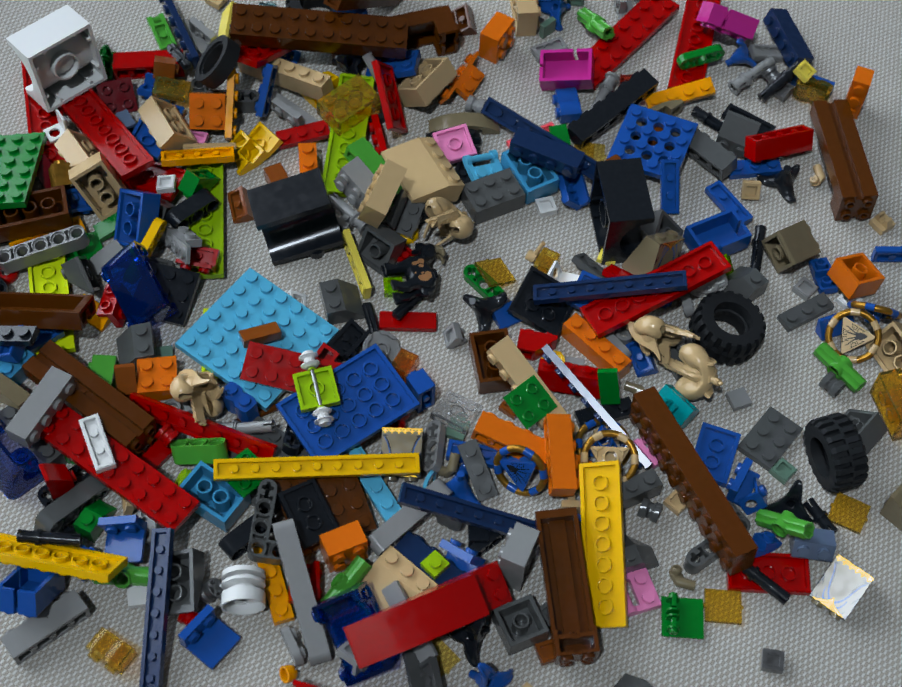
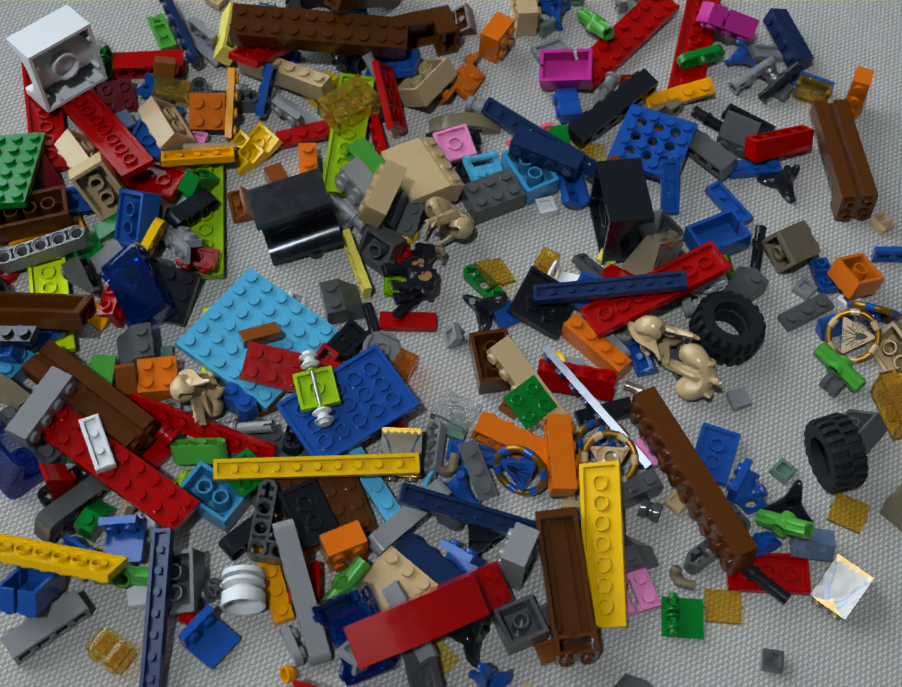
black pin [16,529,83,547] -> none
white bracket [43,109,69,143] -> none
pearl gold brick [48,160,72,187] -> none
white tile [156,174,177,194] -> none
black axle [167,43,192,71] -> none
black tyre [195,35,240,89] -> none
blue brick [406,368,436,413] -> none
lime plate [420,550,450,580] -> none
red slope [517,329,558,361] -> none
tan hand [525,241,546,262] -> none
green tile [597,368,621,404] -> none
teal brick [659,384,700,428] -> none
dark grey plate [737,406,803,472] -> none
tan tile [740,180,762,200] -> none
light yellow tile [792,59,817,84] -> none
black pin [803,497,838,534] -> none
tan arm [809,164,825,187] -> none

